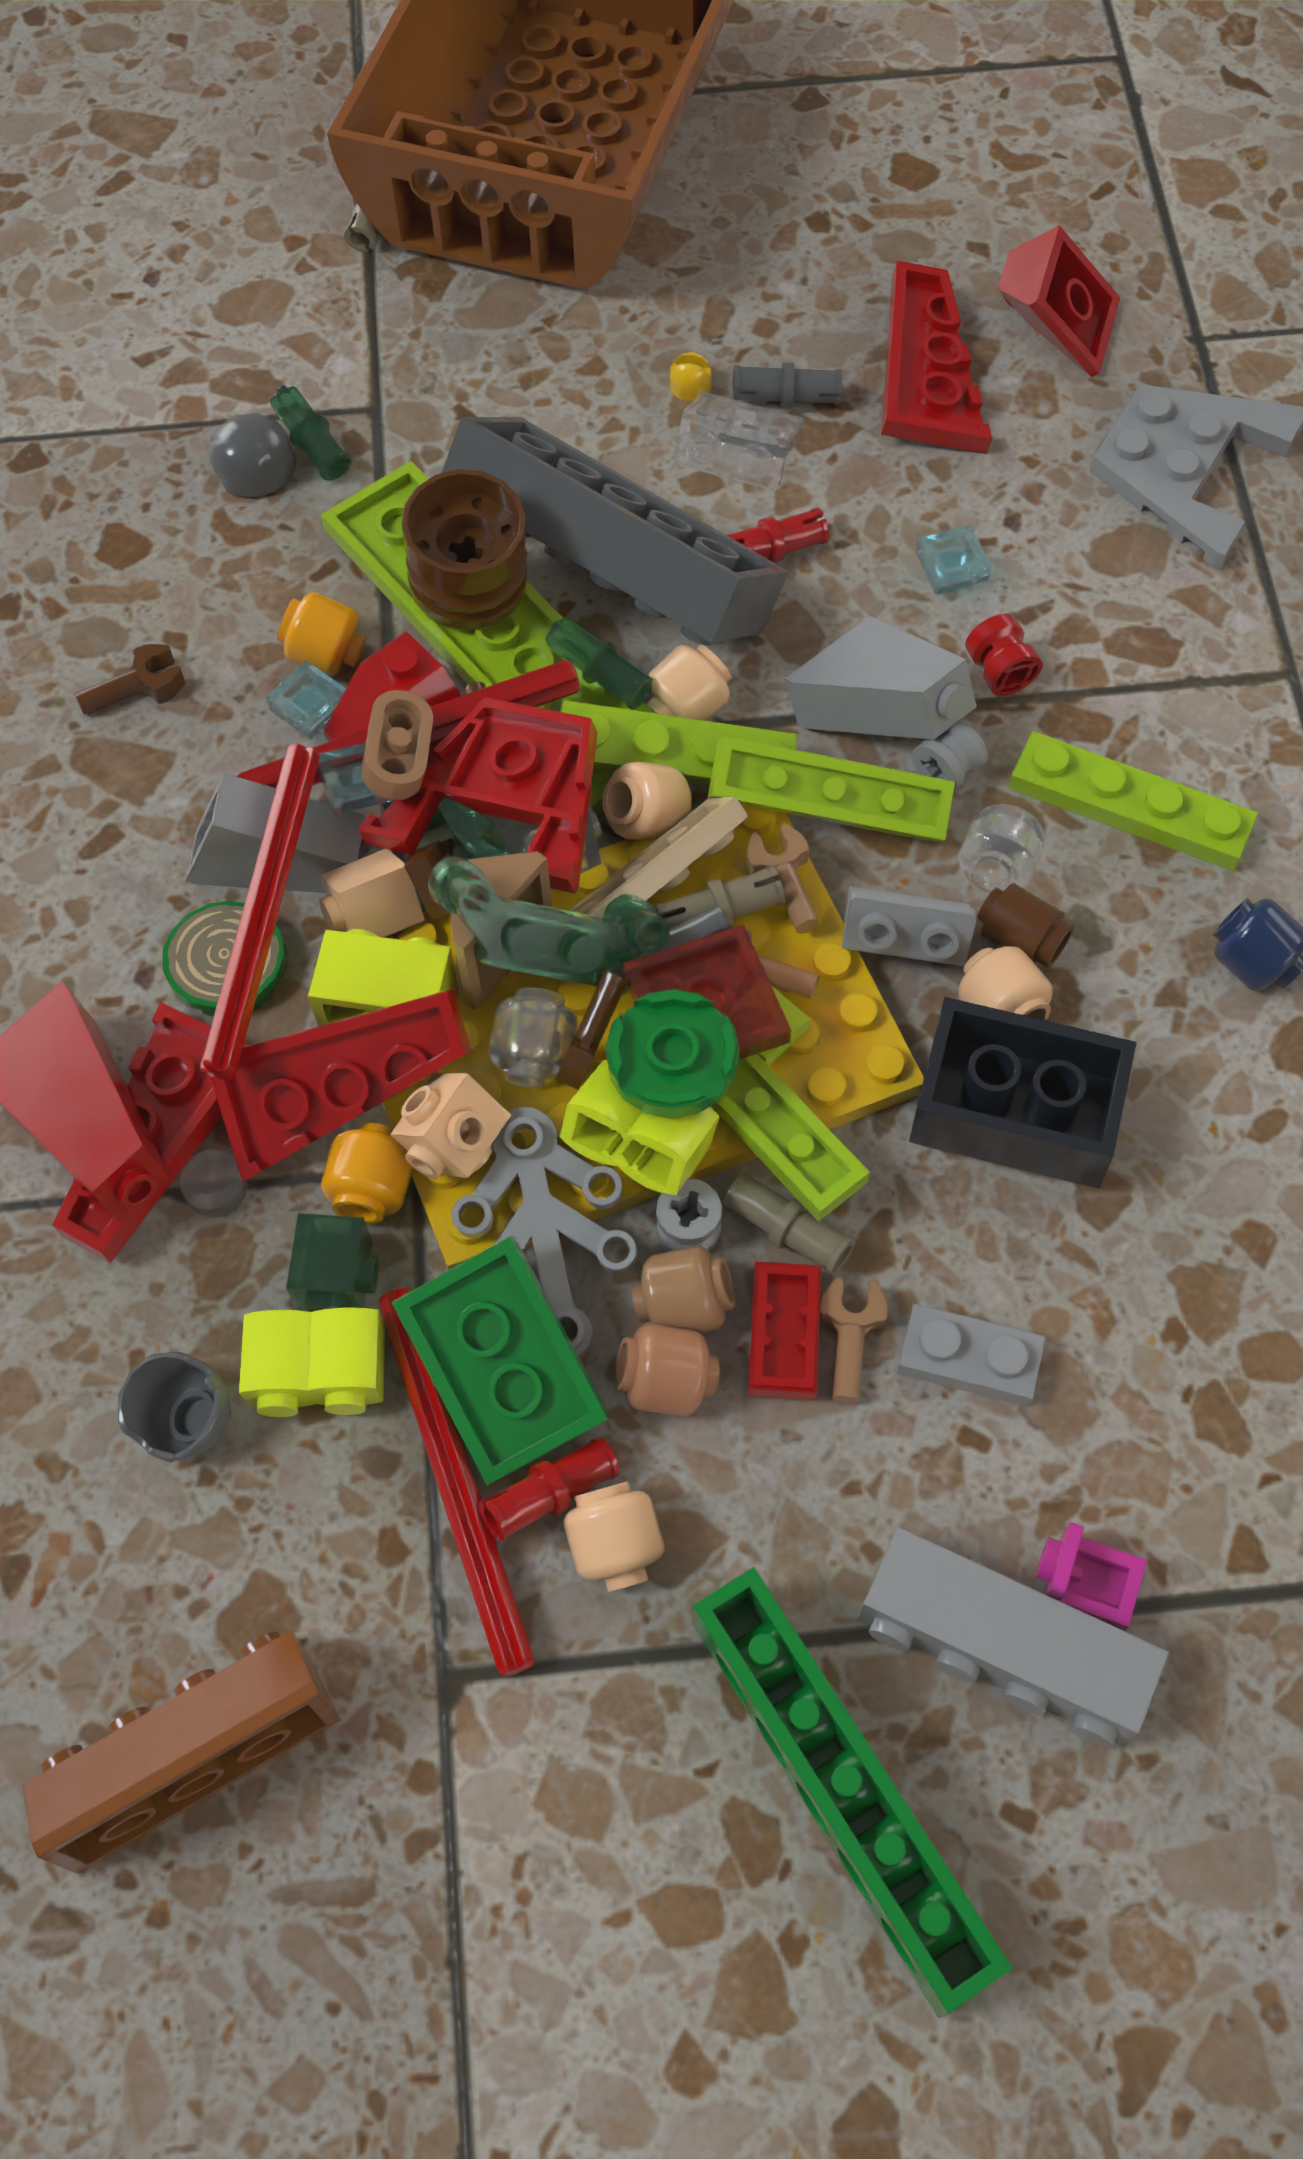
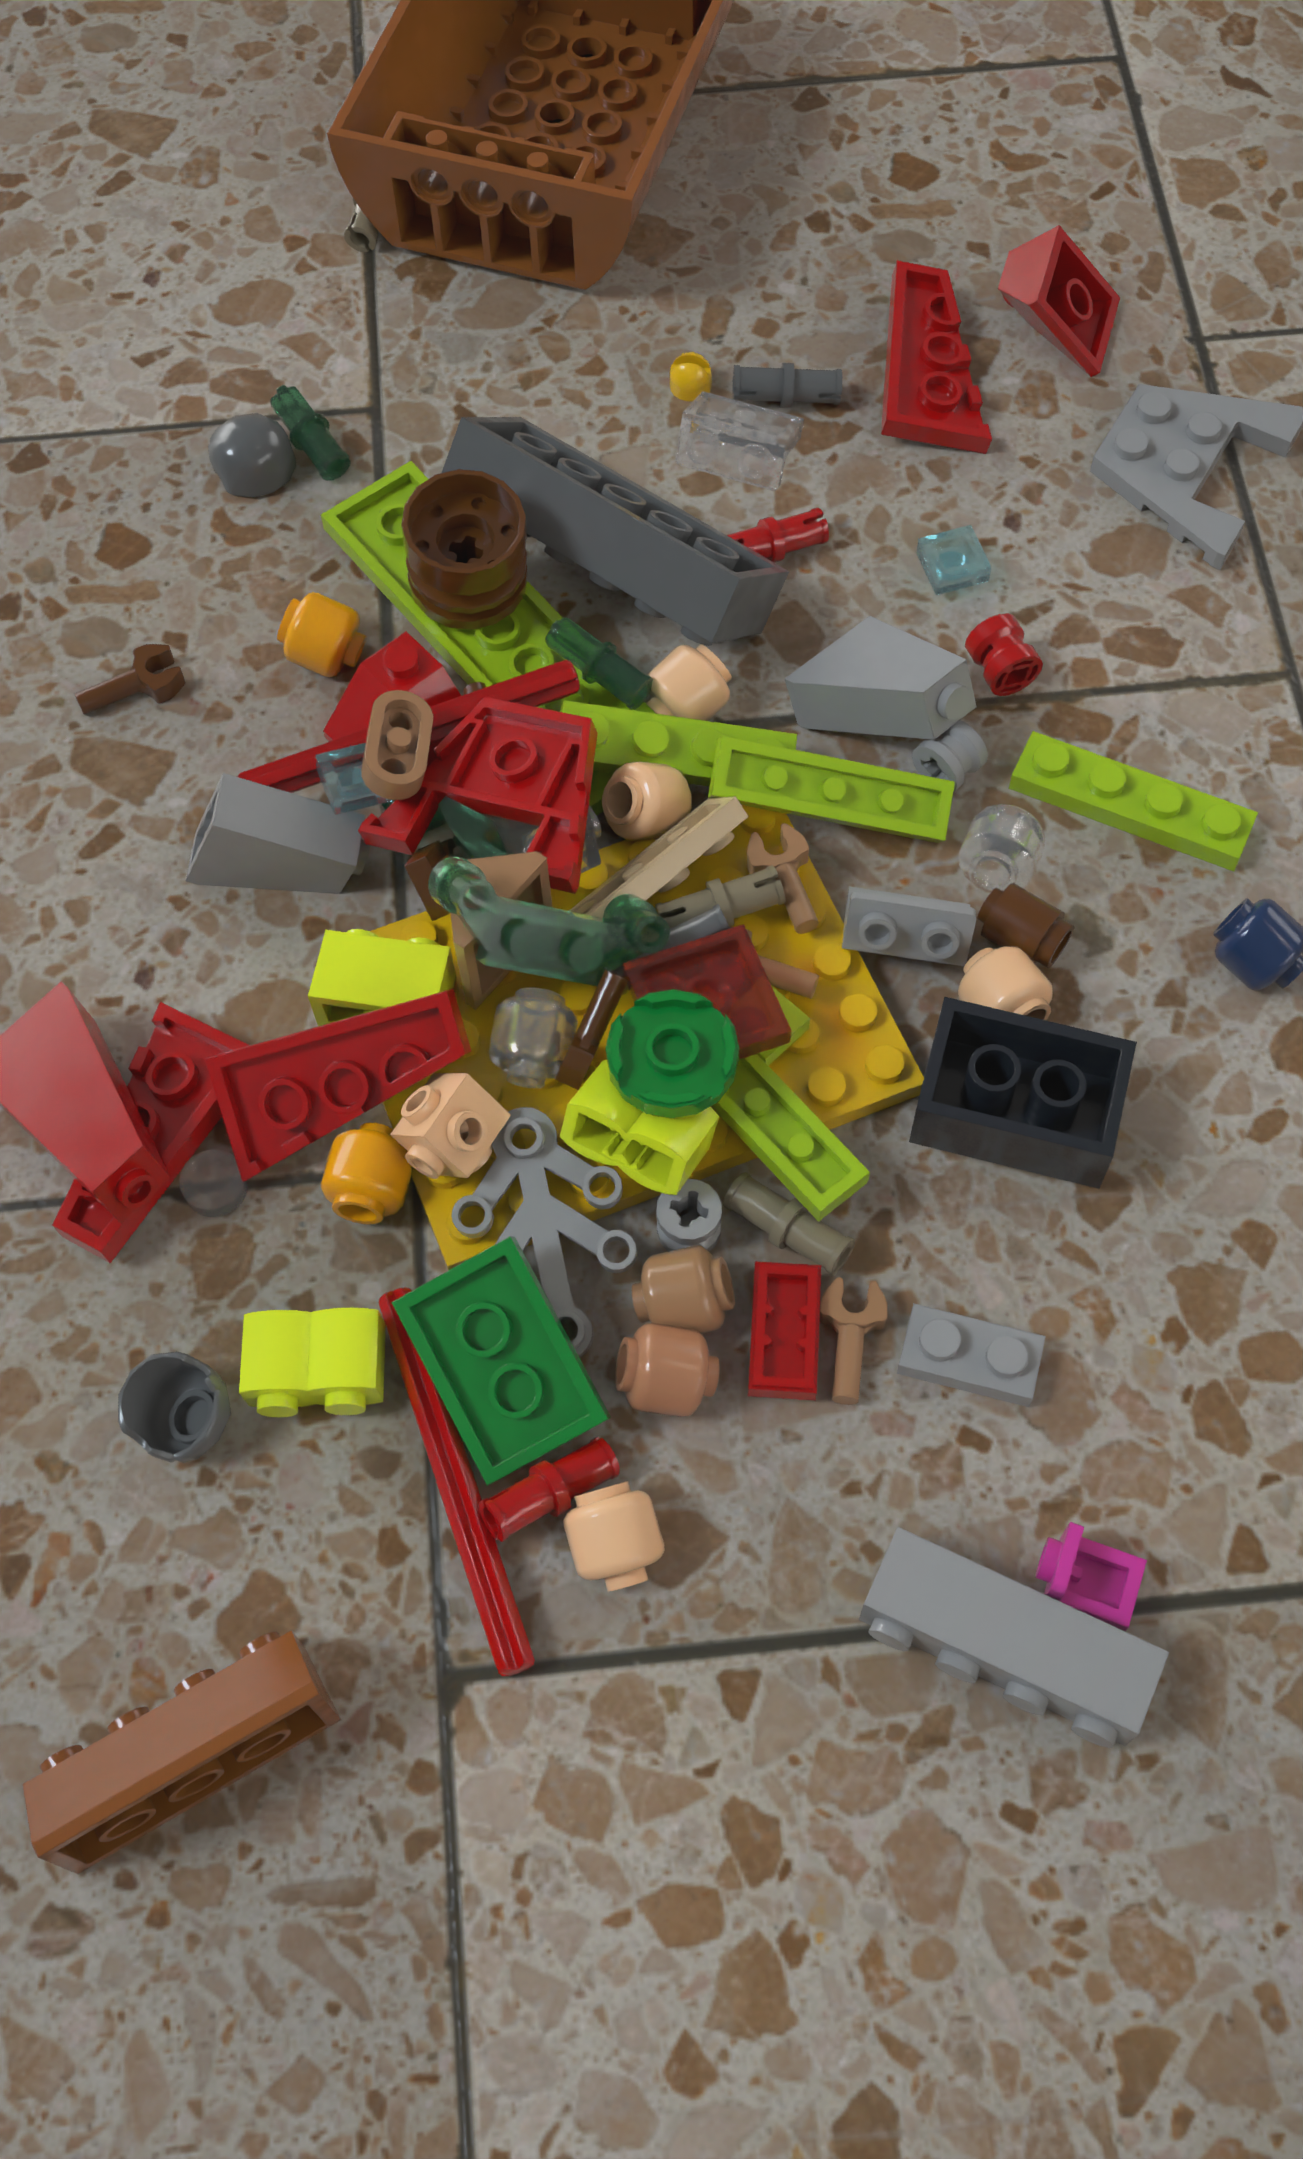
tile [162,901,287,1017] -> none
red axle [200,743,320,1080] -> none
clear light blue plate [266,660,346,740] -> none
clear green brick [286,1213,379,1312] -> none
light nougat brick [319,849,425,937] -> none
green brick [692,1567,1013,2019] -> none

